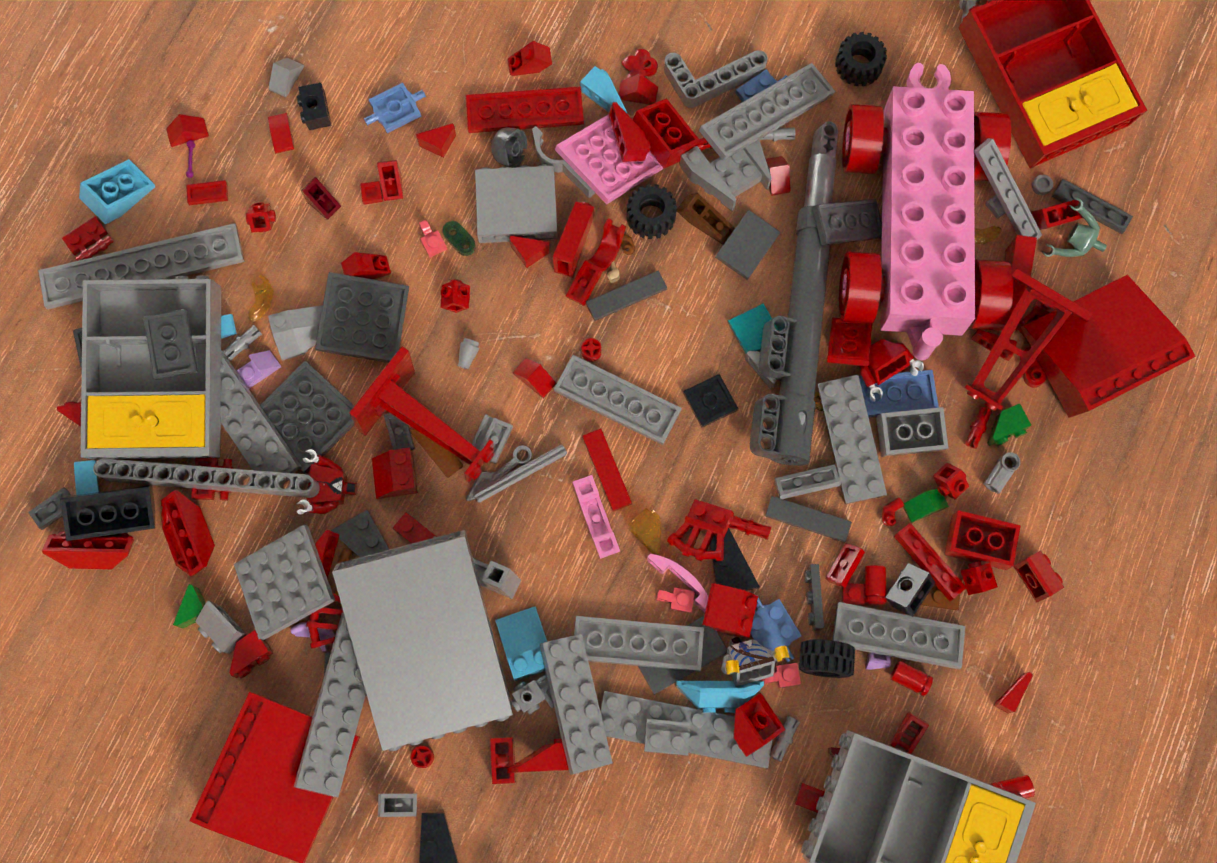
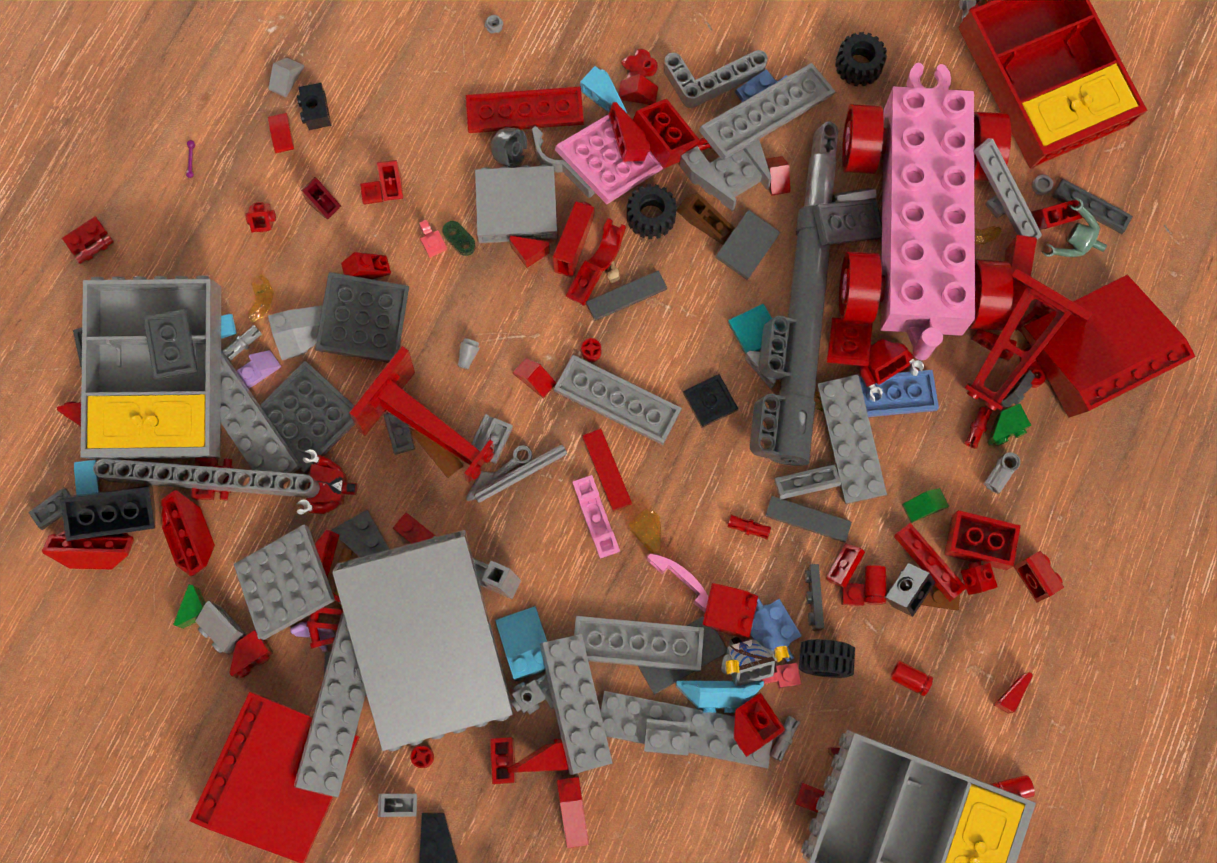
light grey plate [38,223,245,310] -> none
medium azure slope [79,159,155,224] -> none
red slope [166,114,209,147] -> none
red tile [186,180,228,206] -> none
medium blue plate [364,83,426,133] -> none
red slope [372,447,418,499] -> none
red slope [416,123,456,158] -> none
red brick [440,279,470,313] -> none
red slope [508,41,552,76] -> none
dark orange arm [621,234,635,255] -> none
coral plate [656,587,695,613] -> none
red plate [667,499,734,561] -> none
black wing [710,528,760,590] -> none
light grey pin [759,127,795,142] -> none
light grey plate [832,602,965,670] -> none
lavender slope [866,652,891,670] -> none
light grey brick [876,407,949,457] -> none
red arm [882,497,904,526] -> none
red slope [889,711,929,754] -> none
red brick [933,463,969,500] -> none
none -> light grey plate [485,15,503,33]
none -> slope [557,777,589,849]
none -> light grey plate [832,188,877,203]
none -> dark grey plate [1001,370,1035,408]

